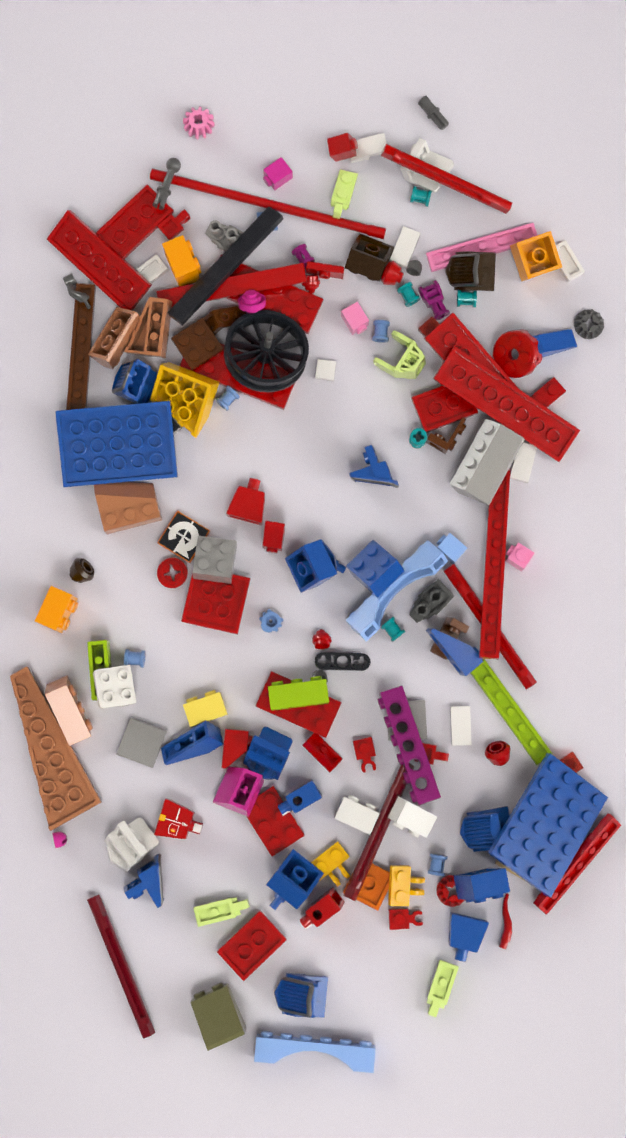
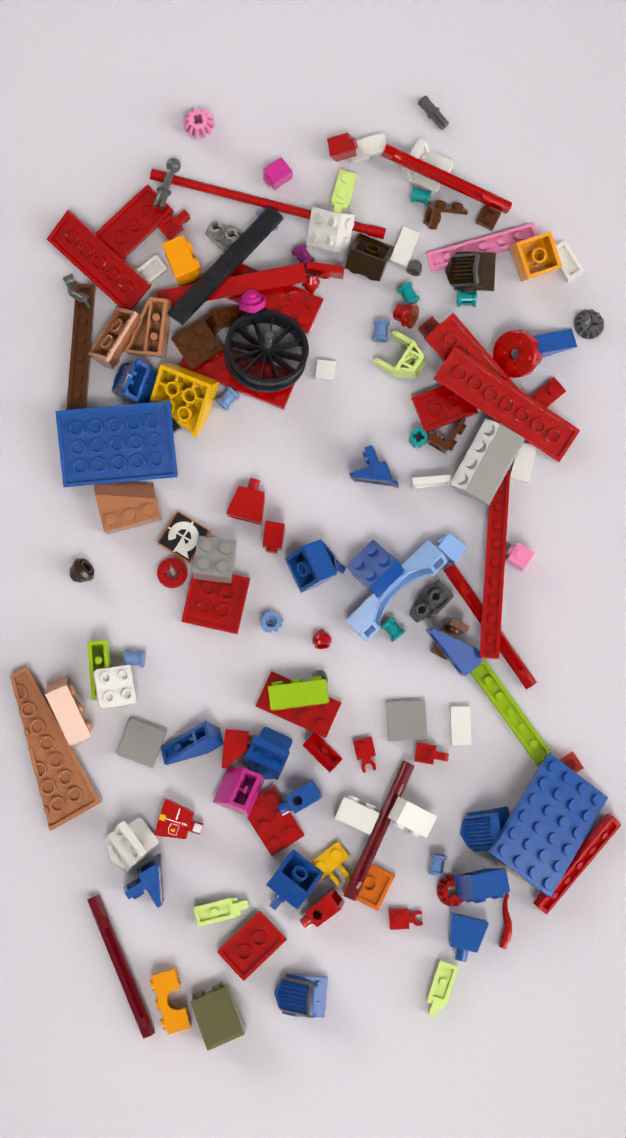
light orange brick [35,586,78,633] -> none
dark pink hinge [52,832,67,848] -> none
light yellow brick [183,690,228,727] -> none
light blue arch [254,1031,376,1073] -> none
black beam [315,652,371,671] -> none
bright pink brick [341,301,369,335] -> none
magenta brick [377,686,441,806] -> none
red cone [381,261,404,285] -> none
yellow hinge [388,865,425,906] -> none
magenta connector [418,280,450,321] -> none
red cone [485,741,511,766] -> none
none -> light orange arch [150,967,192,1035]
none -> white bracket [306,207,355,252]
none -> red piece [393,303,419,329]
none -> white tile [411,475,451,489]
none -> reddish brown bracket [423,200,468,230]
none -> reddish brown tile [476,205,501,231]

